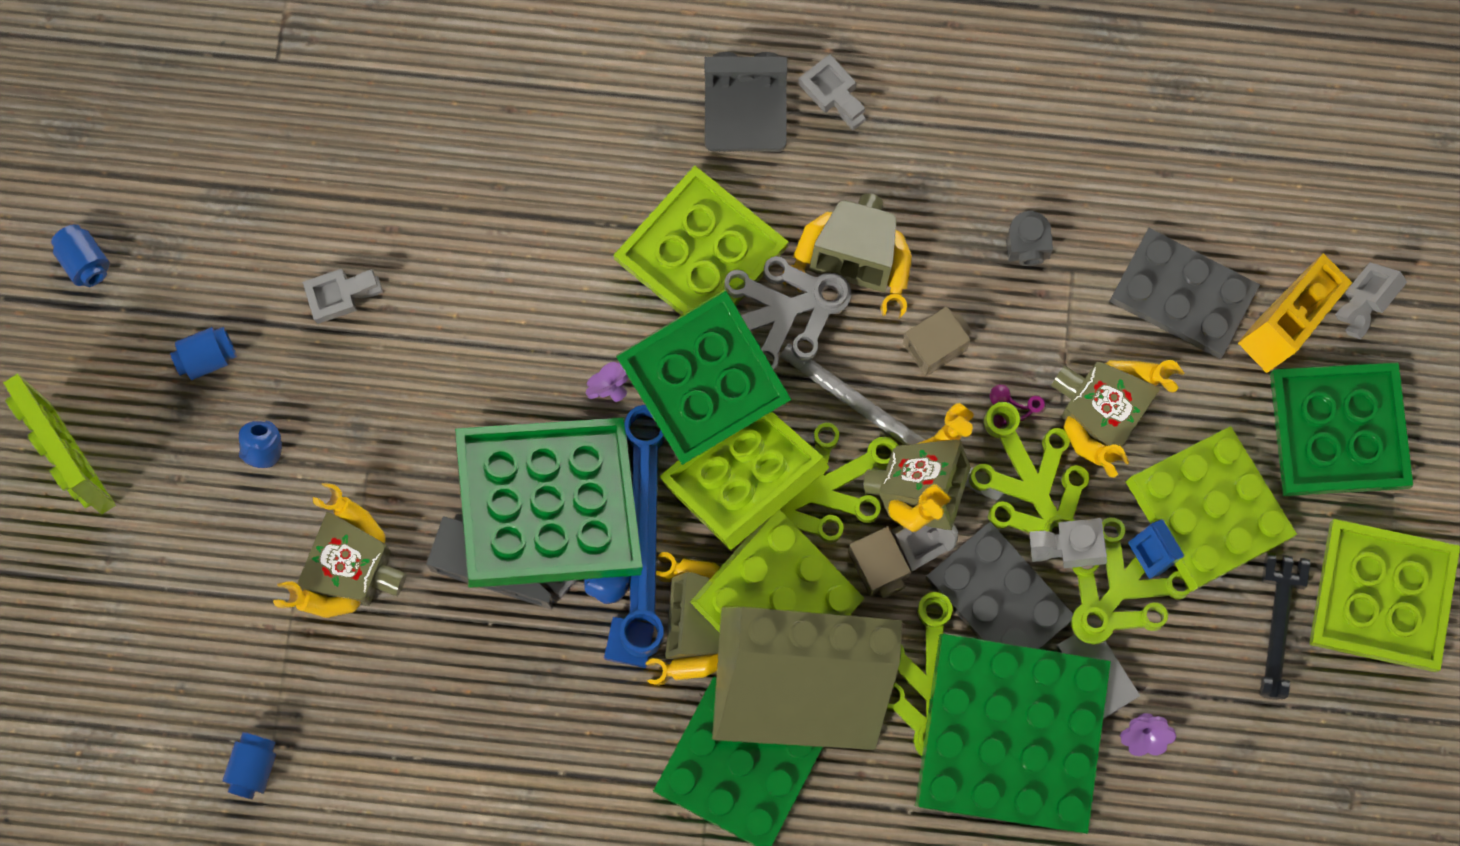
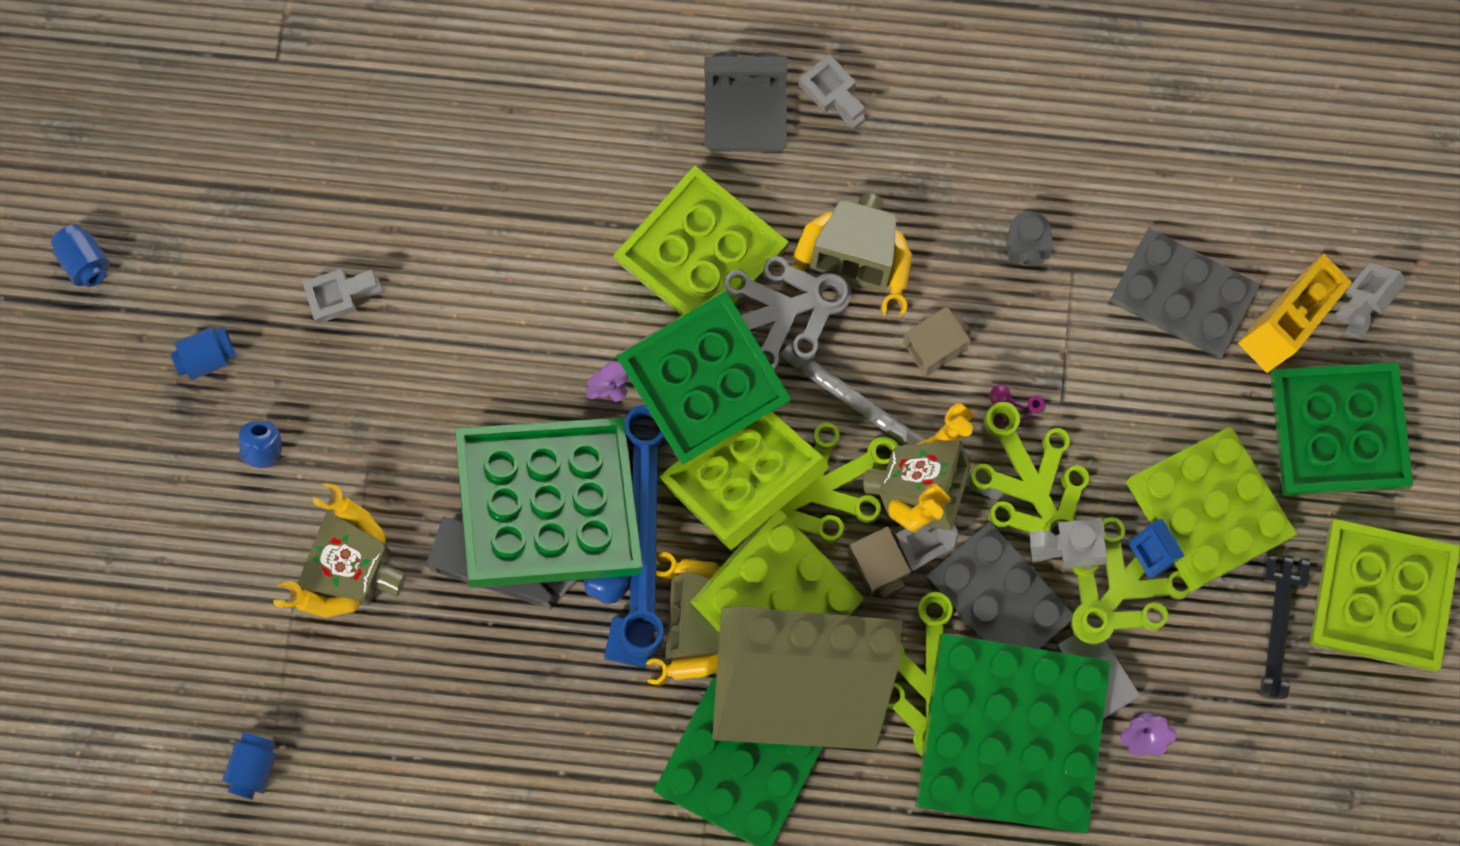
lime plate [3,374,116,514] -> none
torso [1051,360,1185,478] -> none

